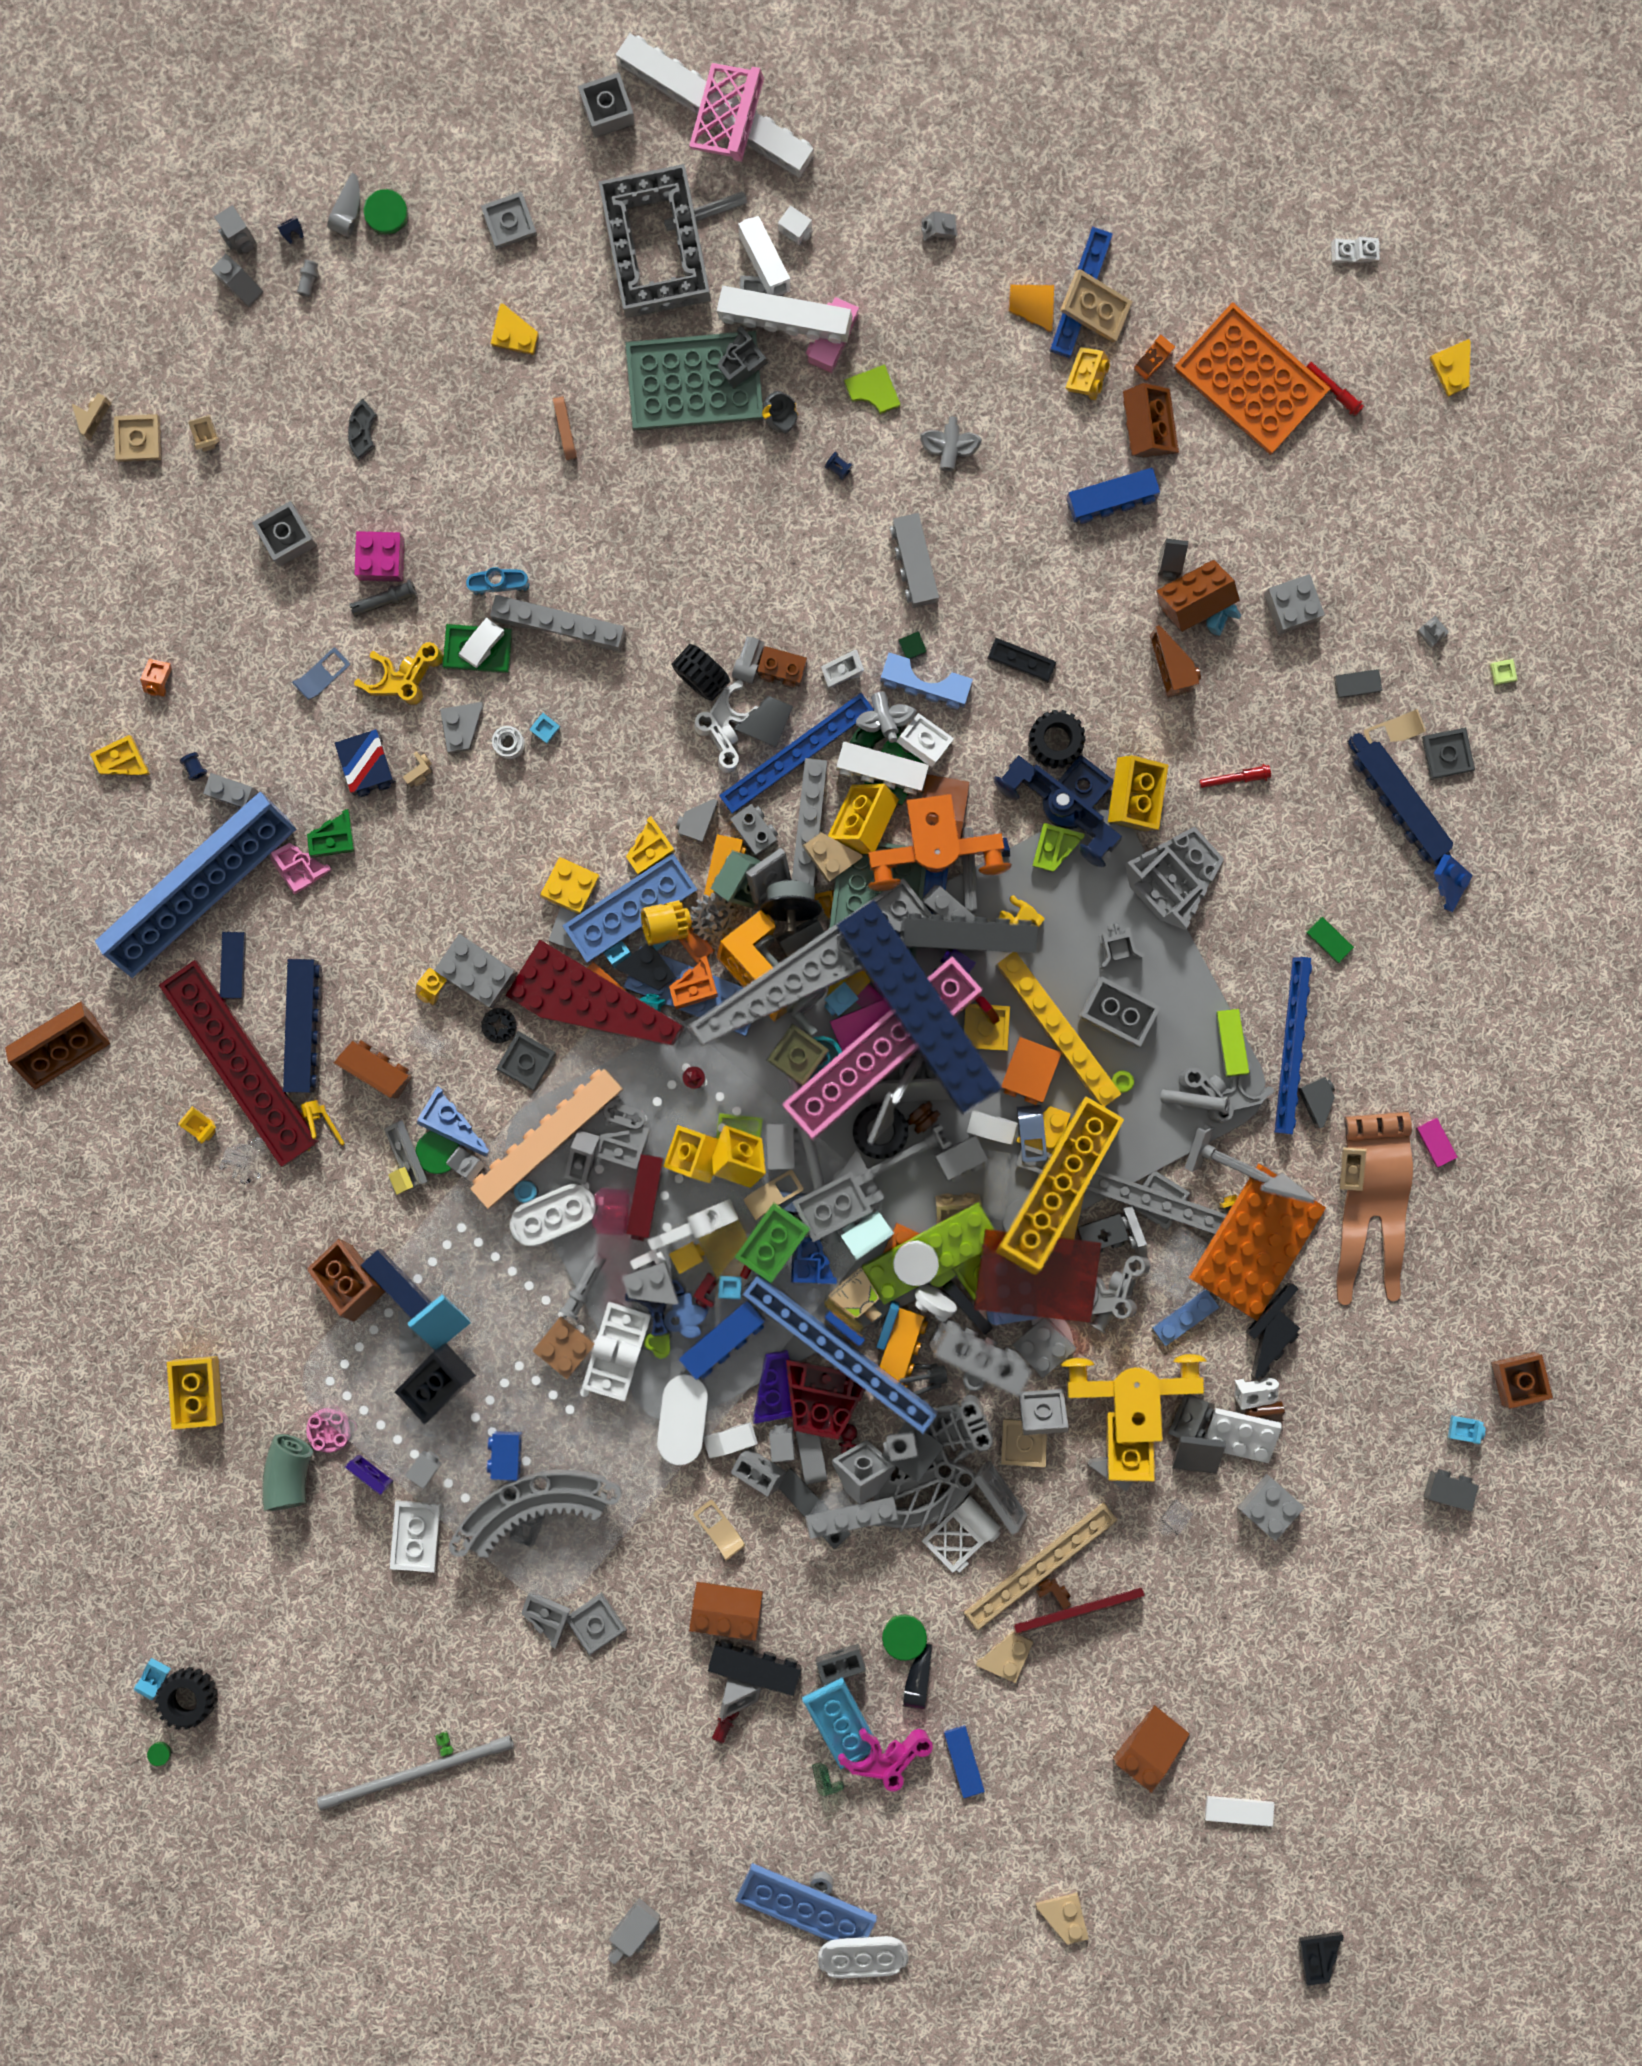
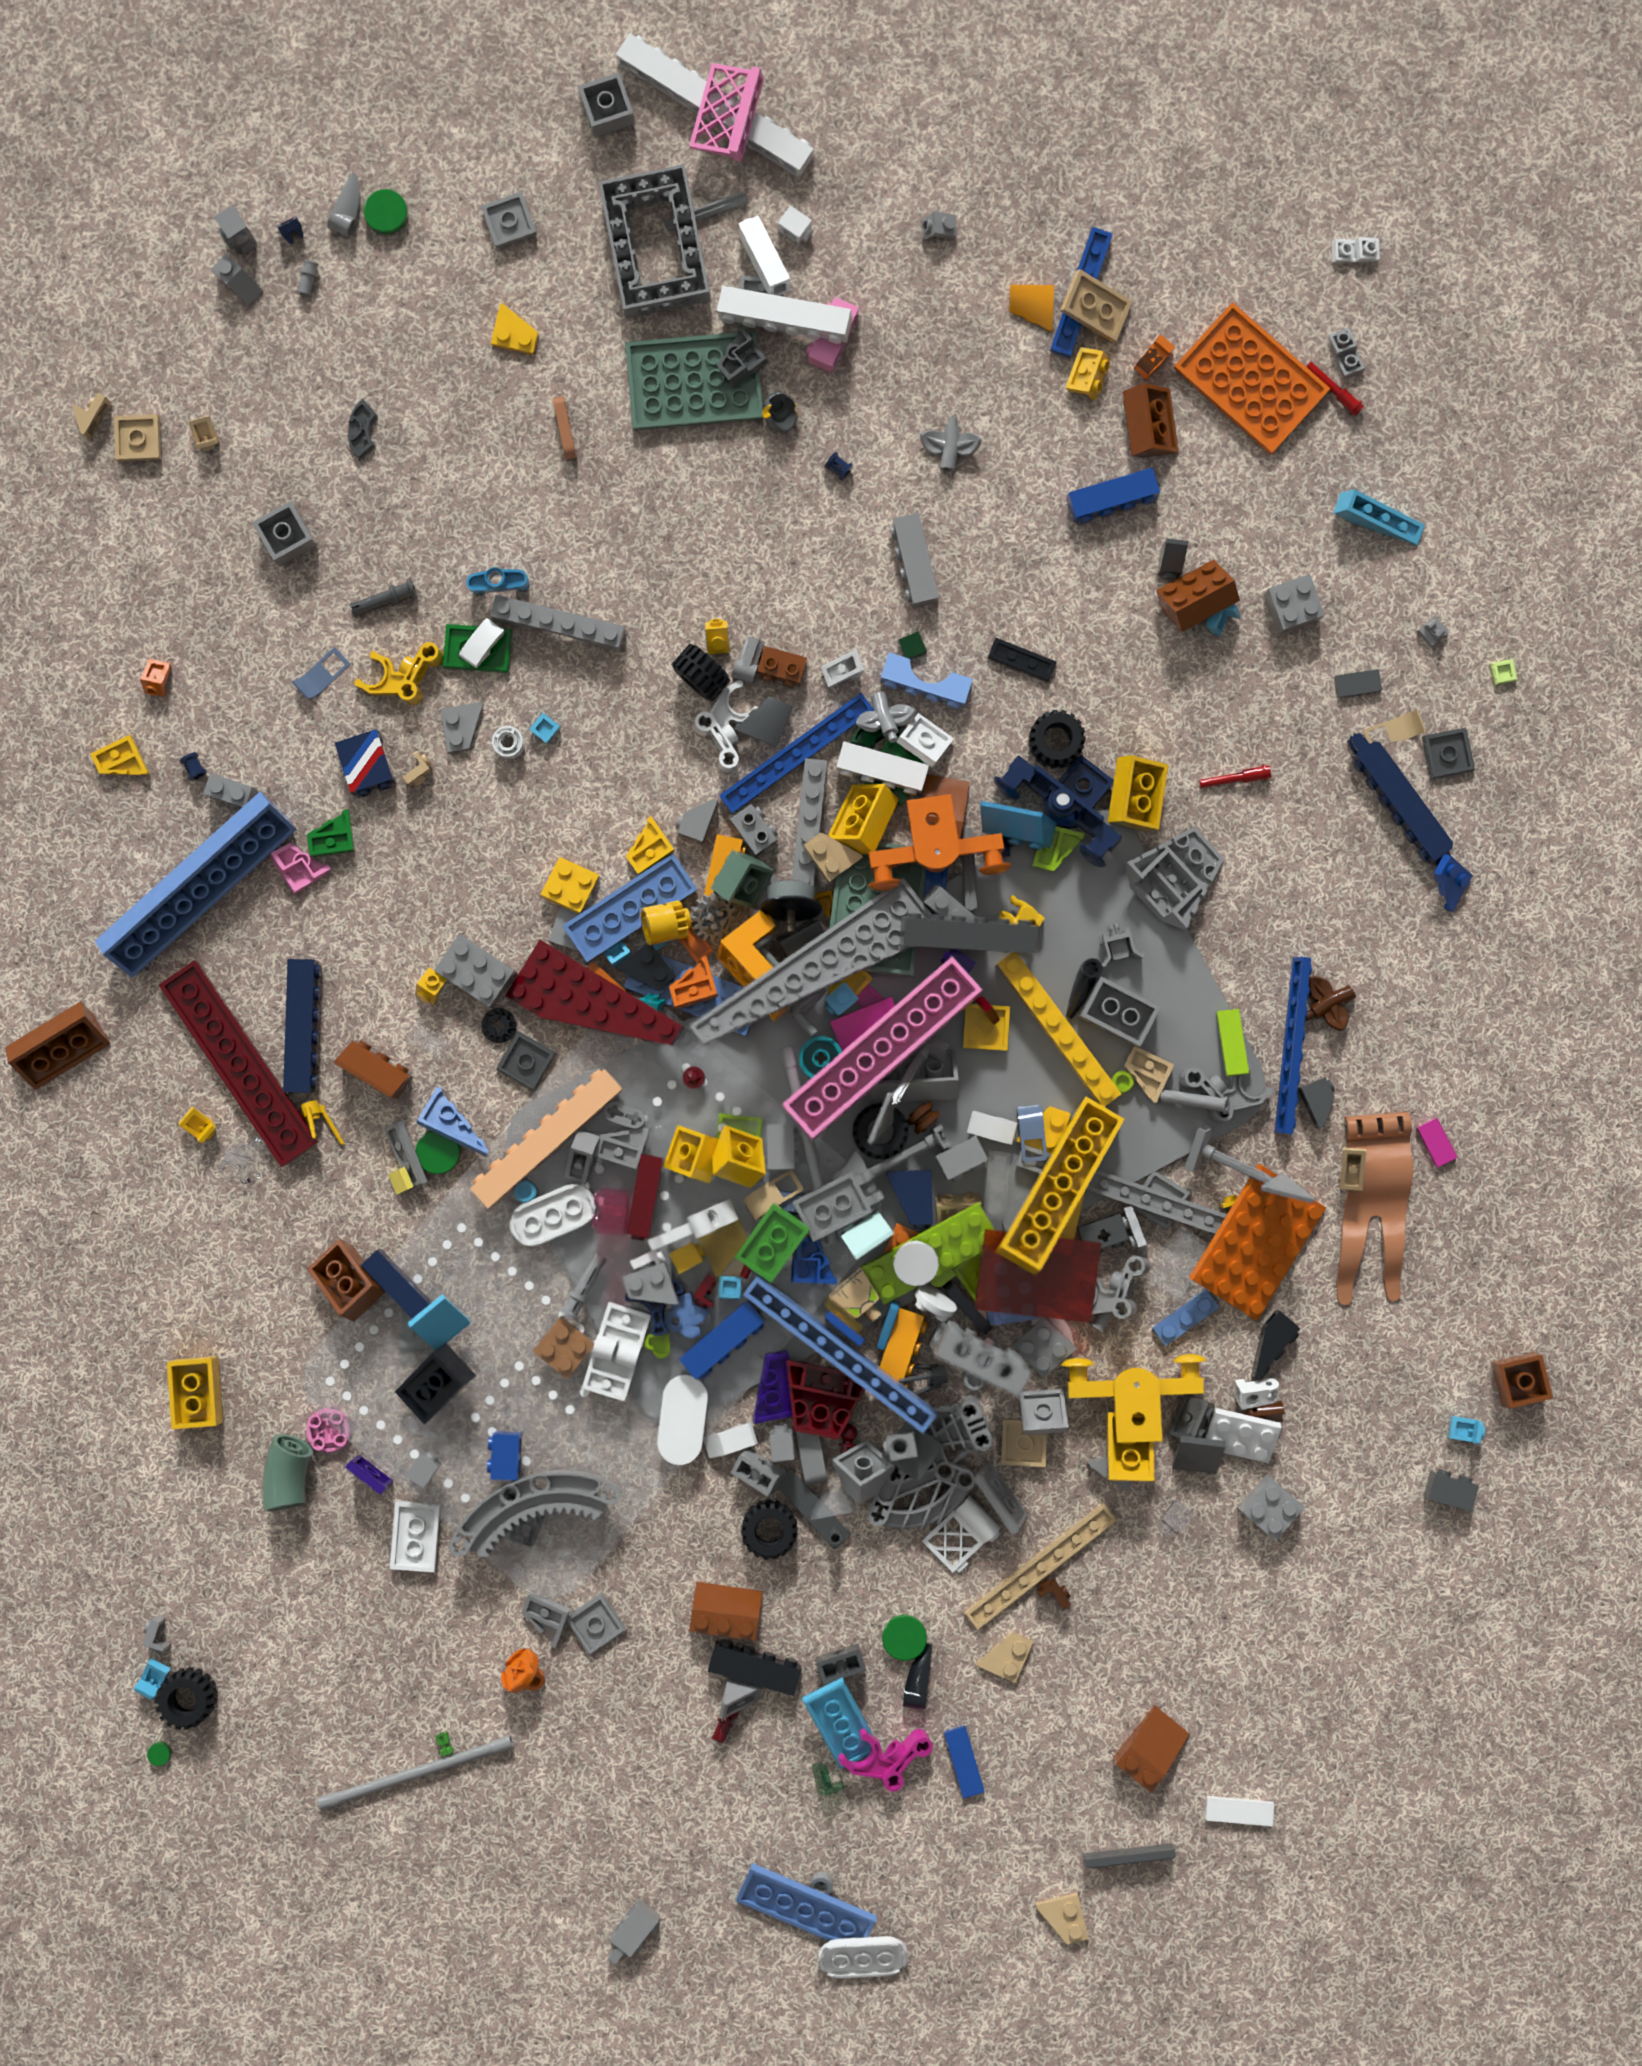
dark blue tile [220,932,246,999] -> none
dark pink brick [354,531,405,582] -> none
light grey bracket [446,1147,485,1182] -> none
tan piece [693,1500,745,1561] -> none
light grey tile [746,848,791,905] -> none
olive tile [766,1024,829,1086] -> none
light grey plate [805,1497,898,1539] -> none
dark blue brick [836,900,1002,1116] -> none
lime tile [844,364,901,414] -> none
orange brick [1001,1037,1062,1105] -> none
dark red tile [1013,1588,1145,1635] -> none
dark orange slope [1150,625,1201,698] -> none
black tile [1246,1283,1299,1339] -> none
black wing [1299,1932,1344,1986] -> none
green tile [1306,917,1354,963] -> none
yellow wing [1430,339,1471,397] -> none
none -> light grey bracket [143,1615,171,1653]
none -> orange tile [501,1648,545,1693]
none -> yellow bracket [705,618,730,654]
none -> black tyre [741,1499,798,1560]
none -> dark blue slope [886,1170,933,1229]
none -> dark azure slope [980,801,1057,850]
none -> black piece [1066,958,1102,1019]
none -> dark grey tile [1083,1843,1176,1869]
none -> tan wing [1124,1046,1174,1103]
none -> reddish brown plant [1306,976,1356,1031]
none -> light grey slope [1328,328,1365,380]
none -> medium azure slope [1333,489,1425,545]

